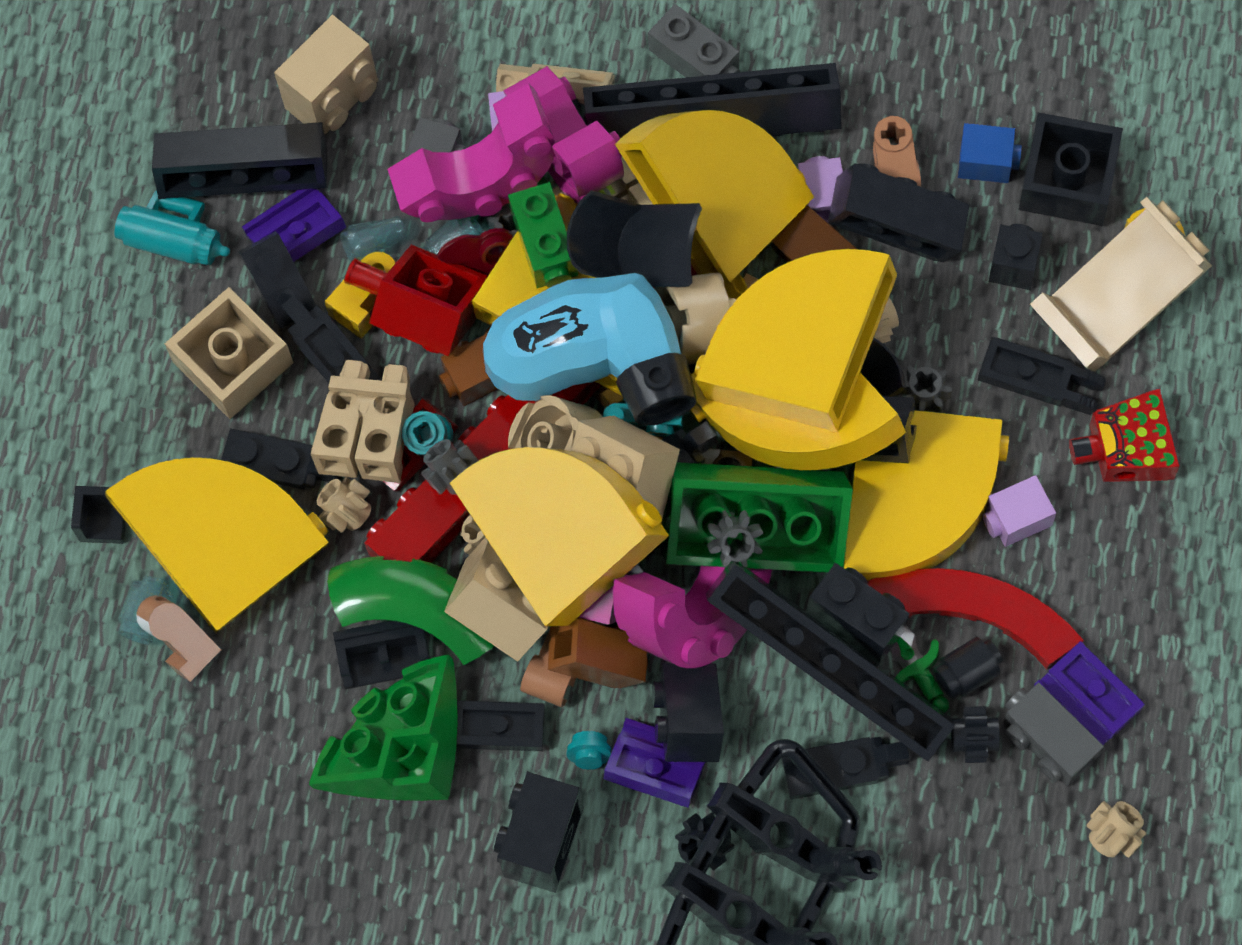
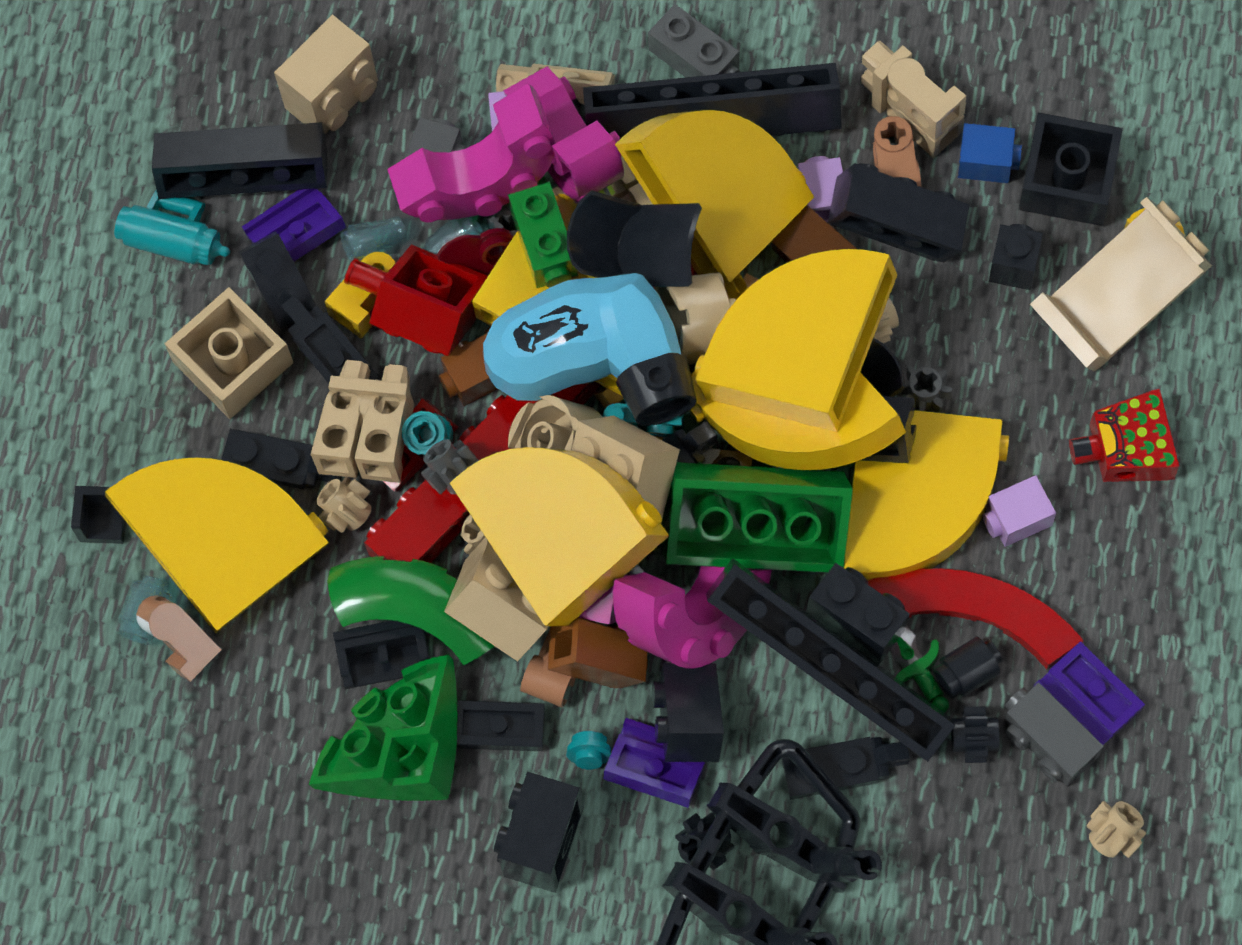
dark grey gear [707,510,763,567] -> none
black hinge [978,337,1106,415] -> none
none -> tan hips [861,41,966,158]

